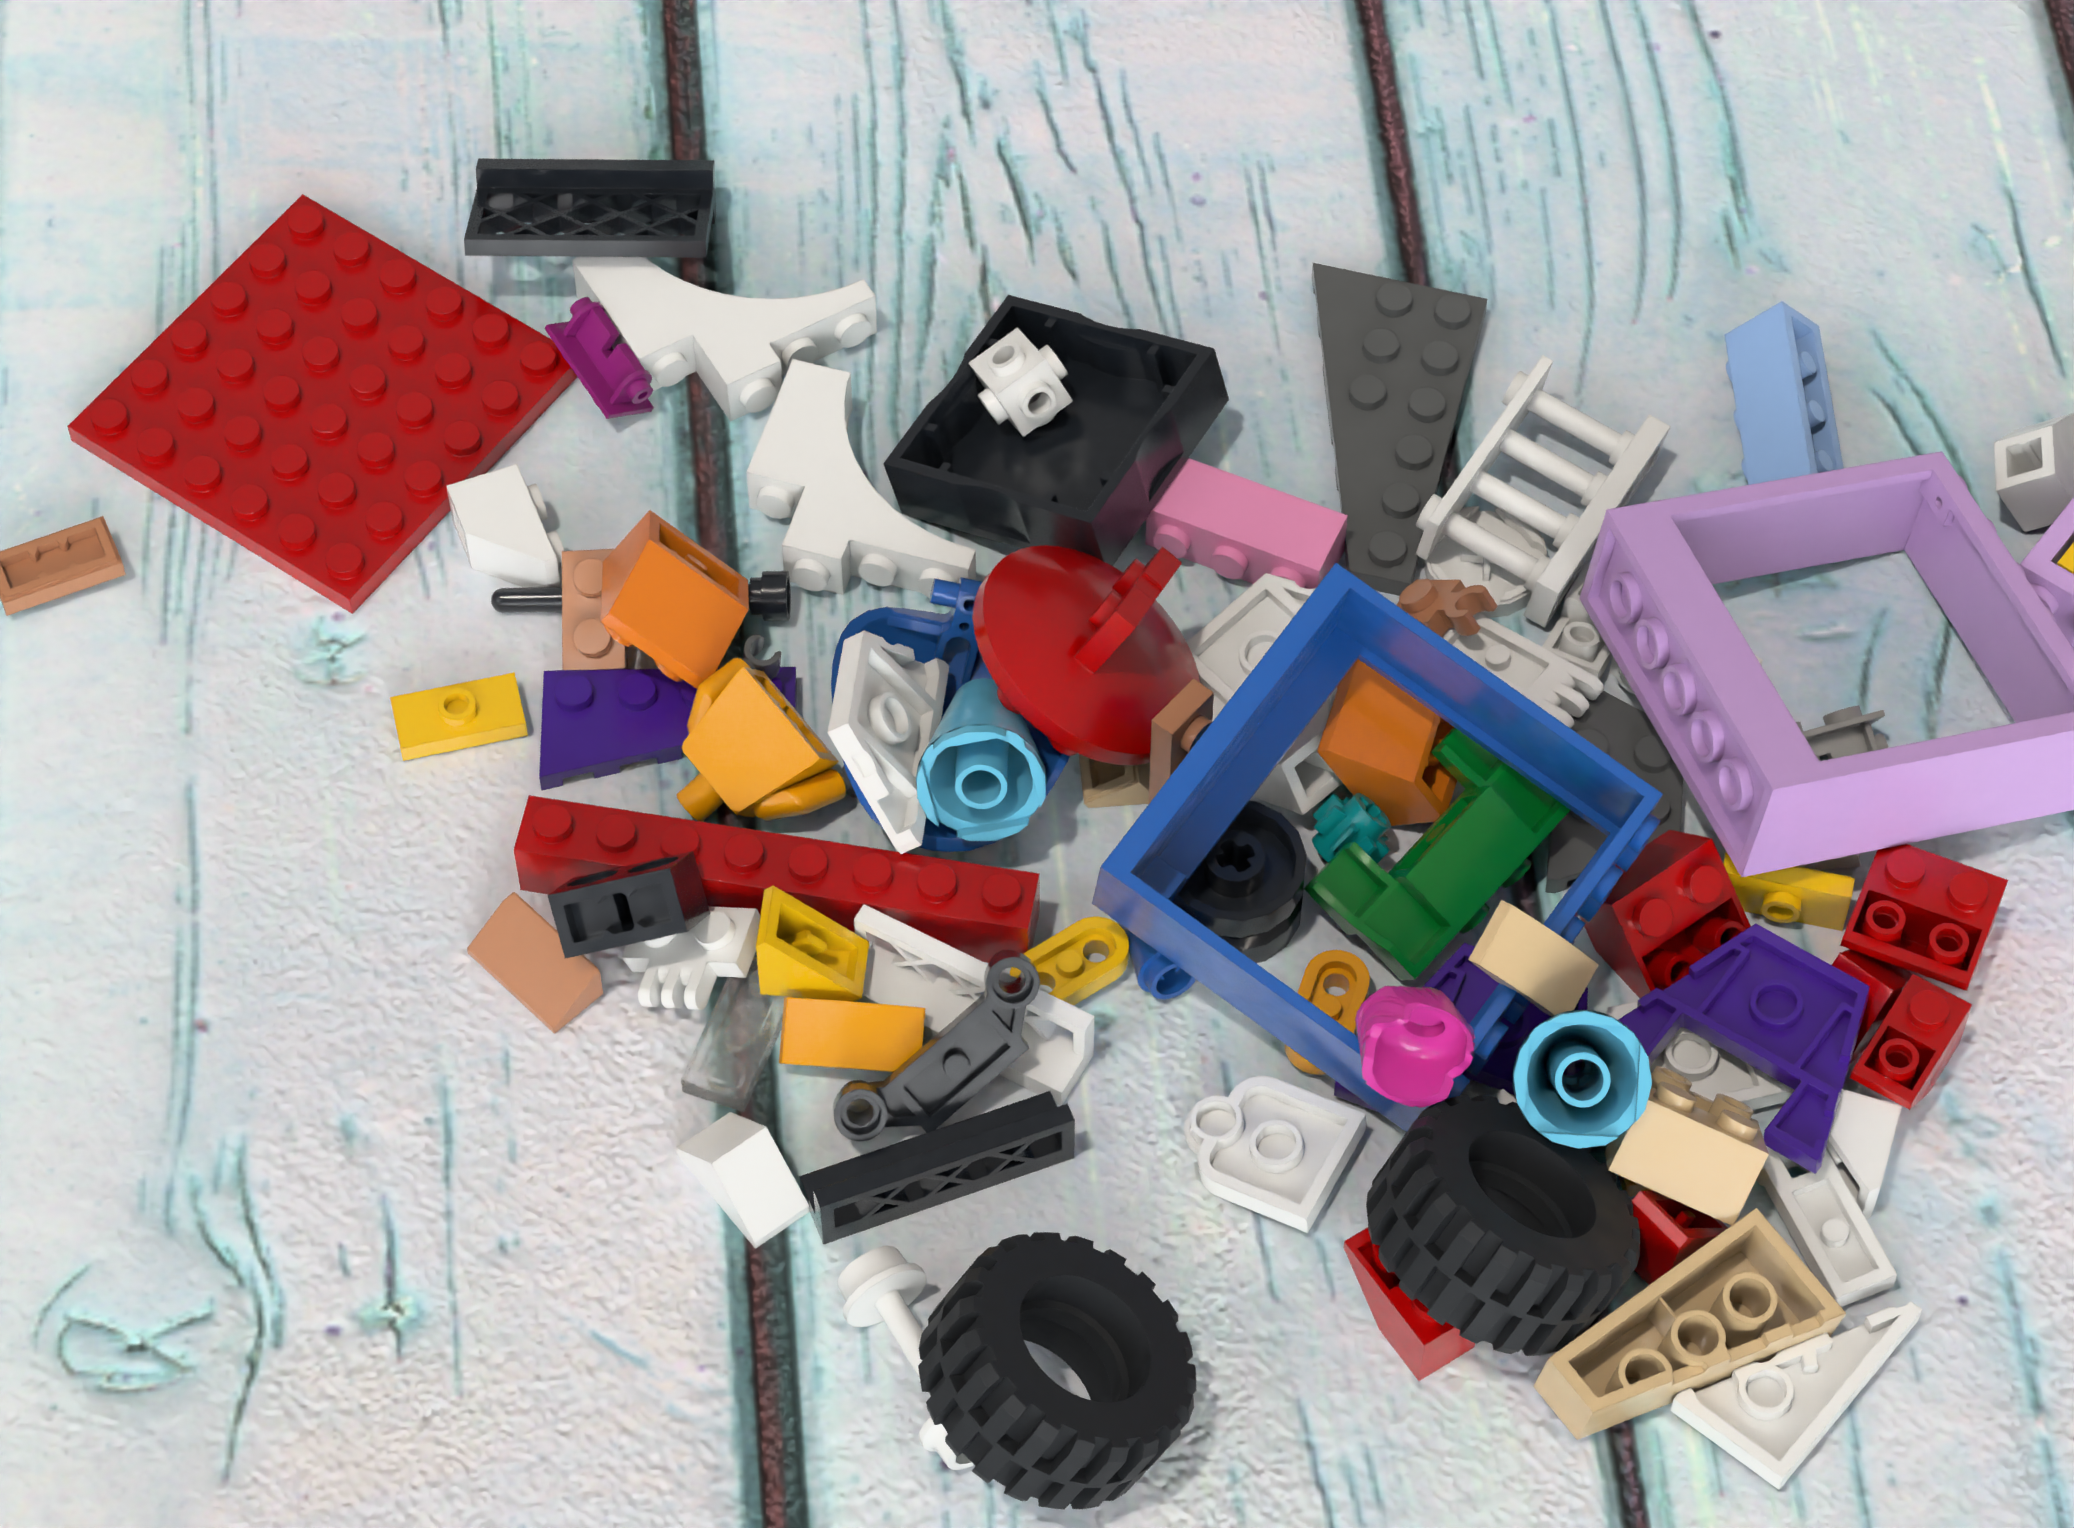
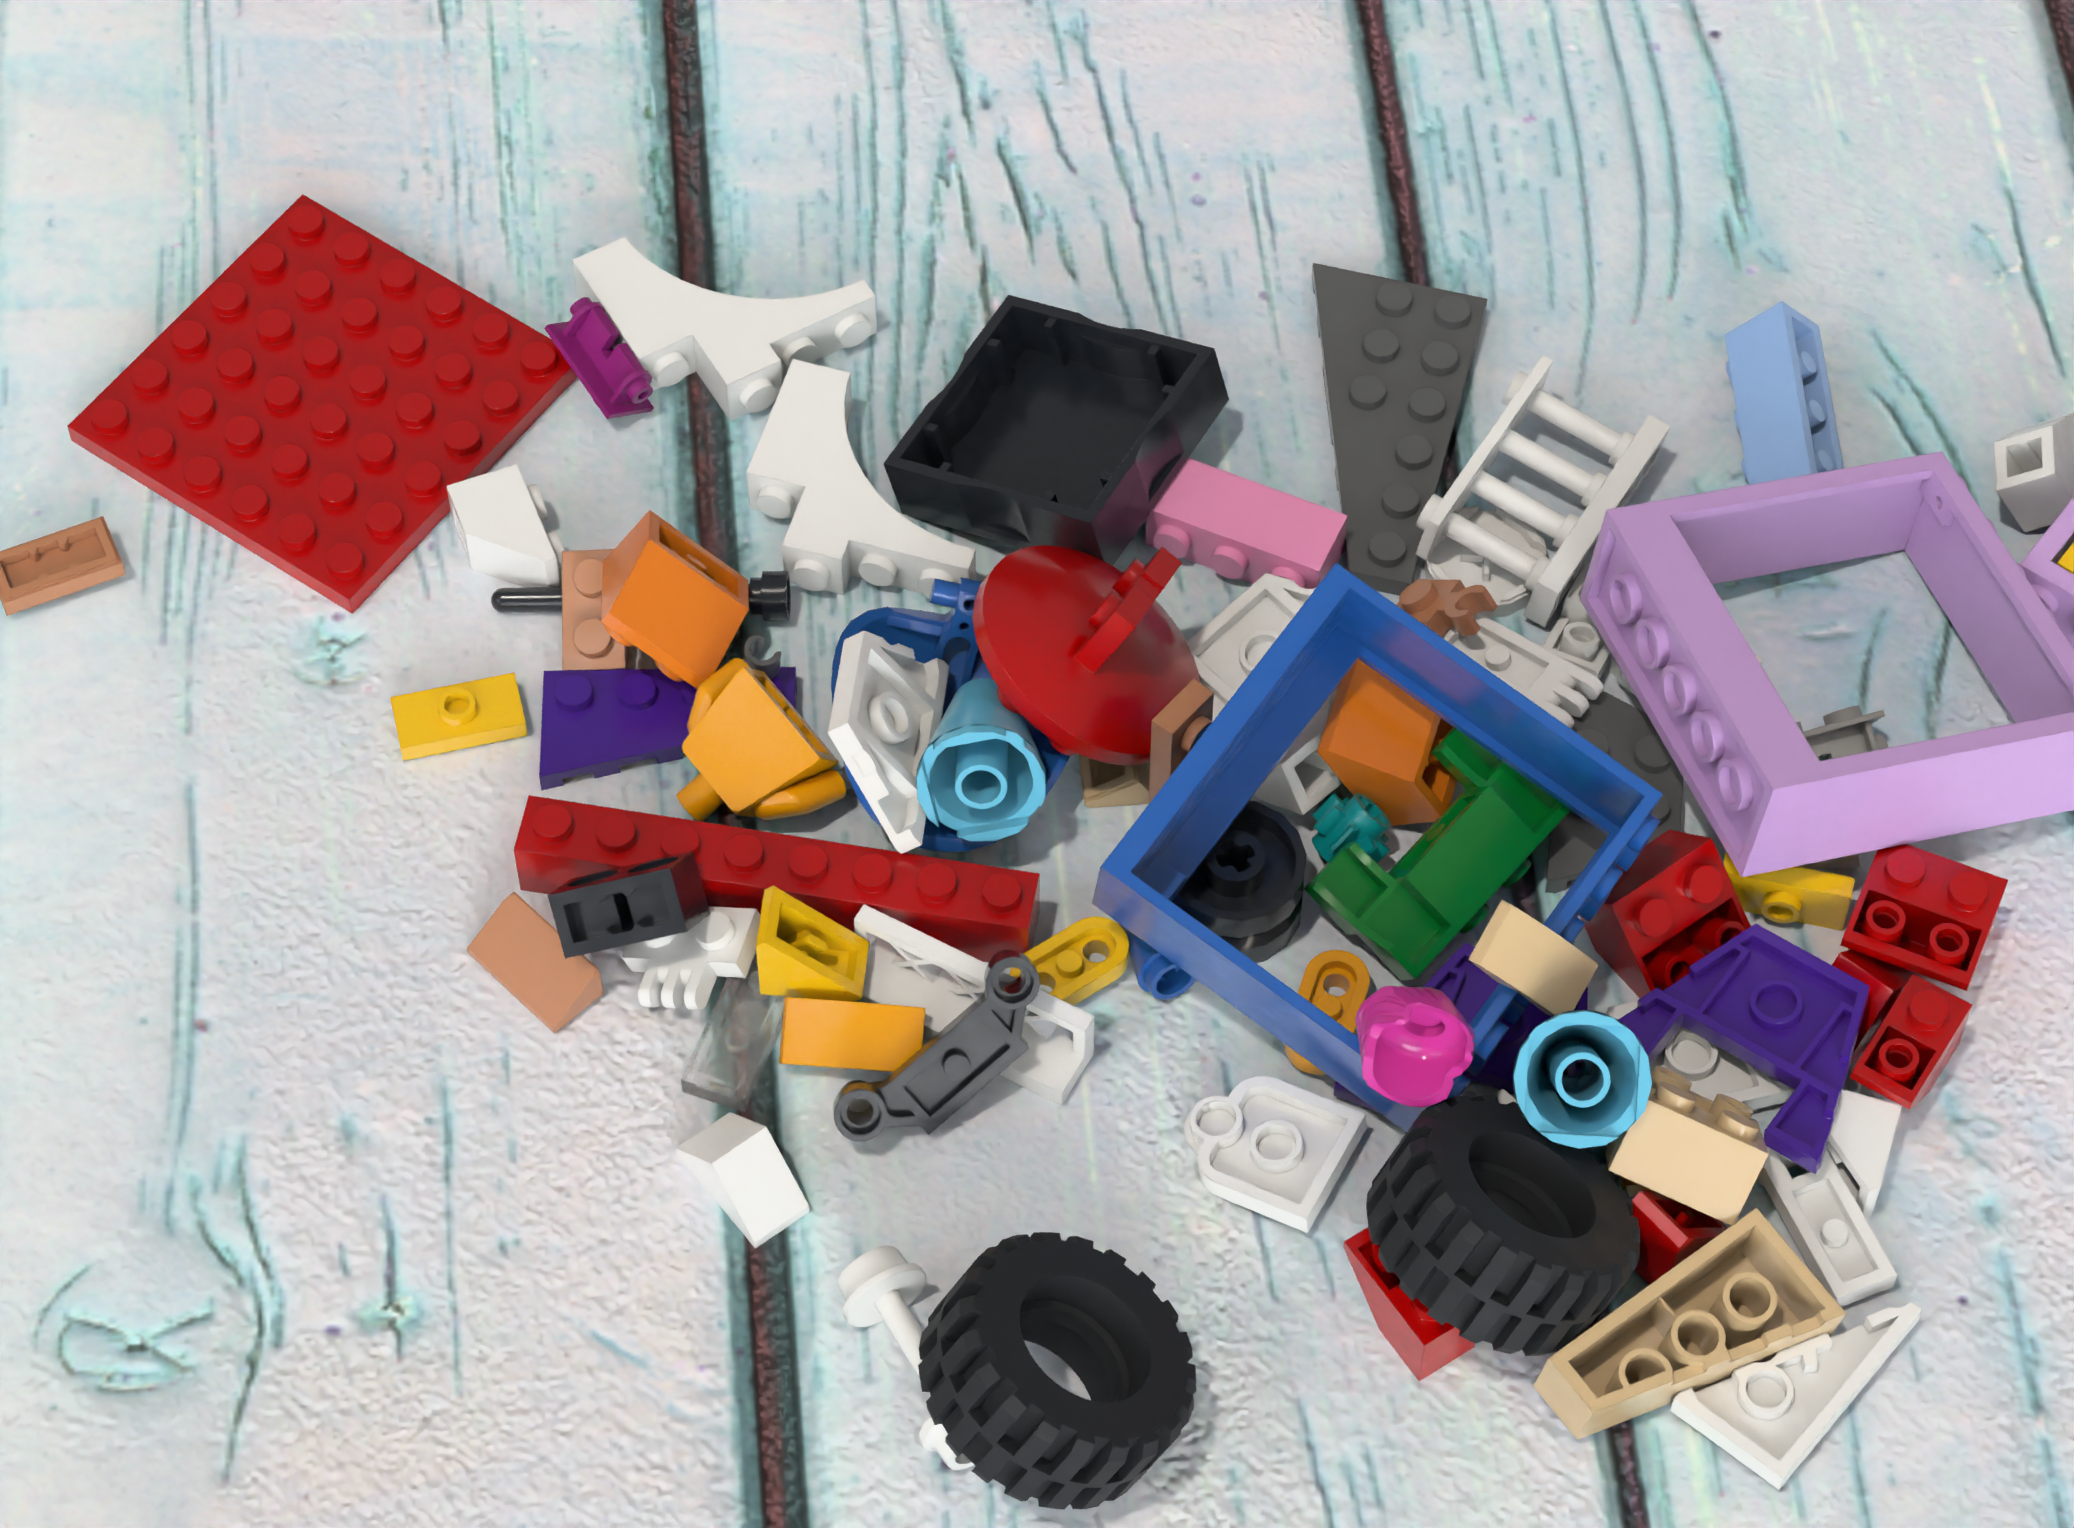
black fence [464,158,716,258] -> none
black fence [799,1091,1075,1245] -> none
white brick [968,327,1073,437] -> none

